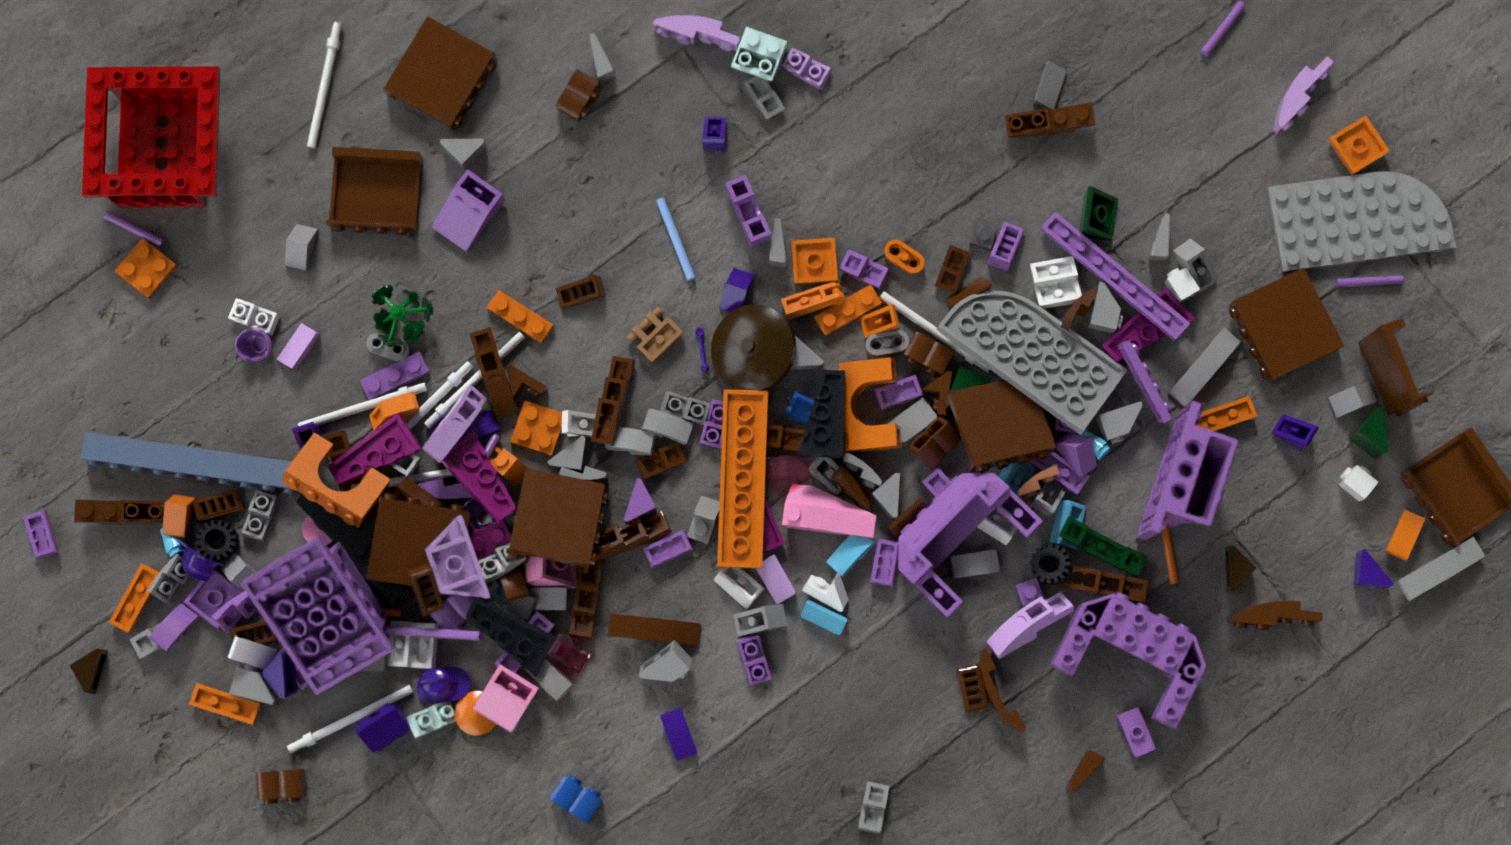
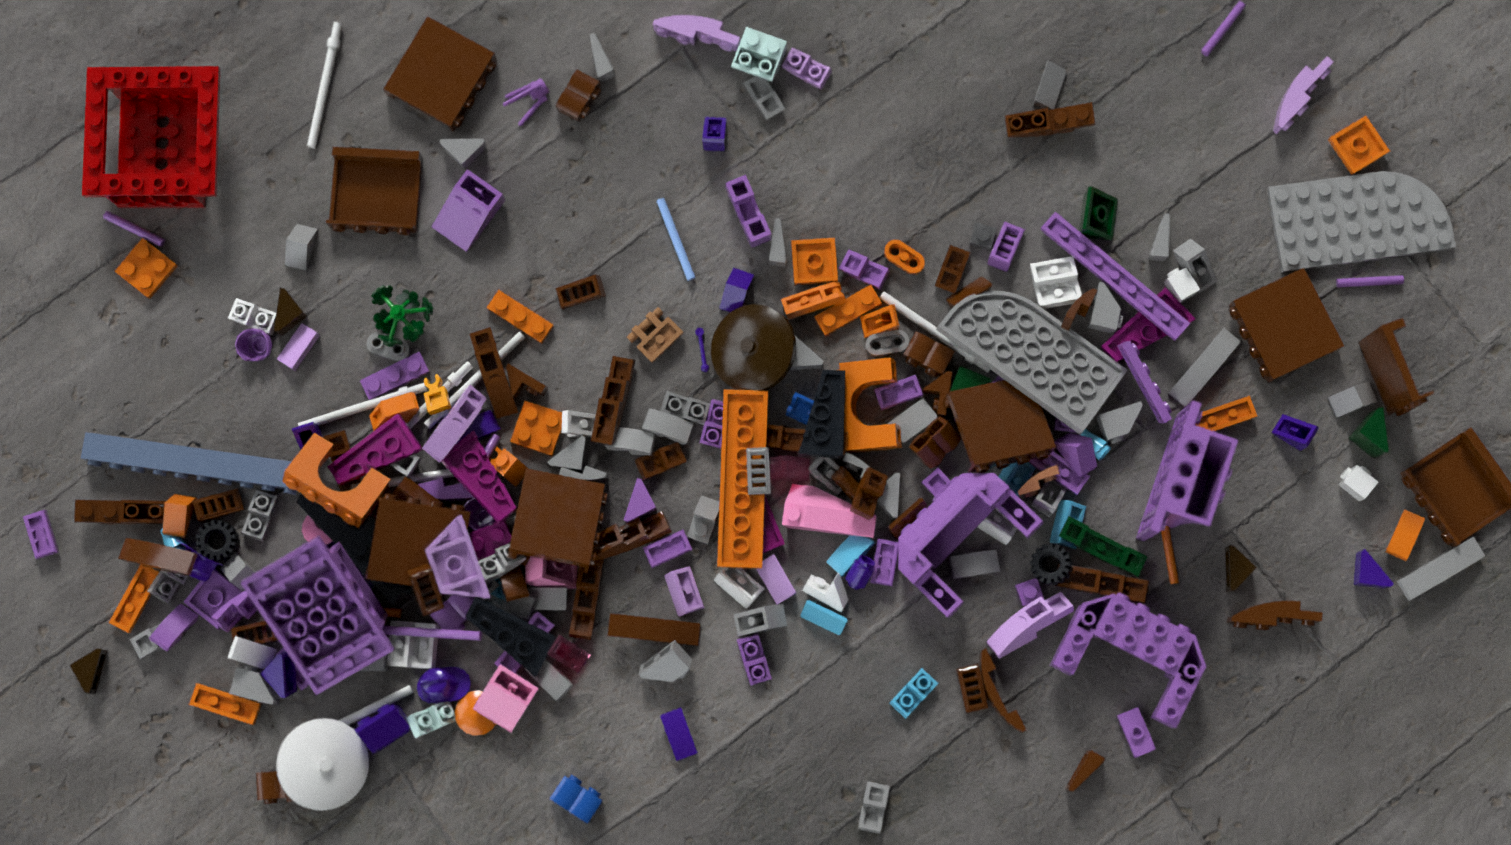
none -> reddish brown slope [118,538,198,576]
none -> dark brown slope [274,288,307,335]
none -> white dish [276,718,369,810]
none -> light orange plate [424,374,451,415]
none -> medium lavender plant [503,79,550,126]
none -> lavender slope [665,566,704,617]
none -> light grey slope [746,447,771,495]
none -> dark purple brick [845,555,875,590]
none -> reddish brown slope [850,467,888,520]
none -> medium azure slope [889,668,938,719]

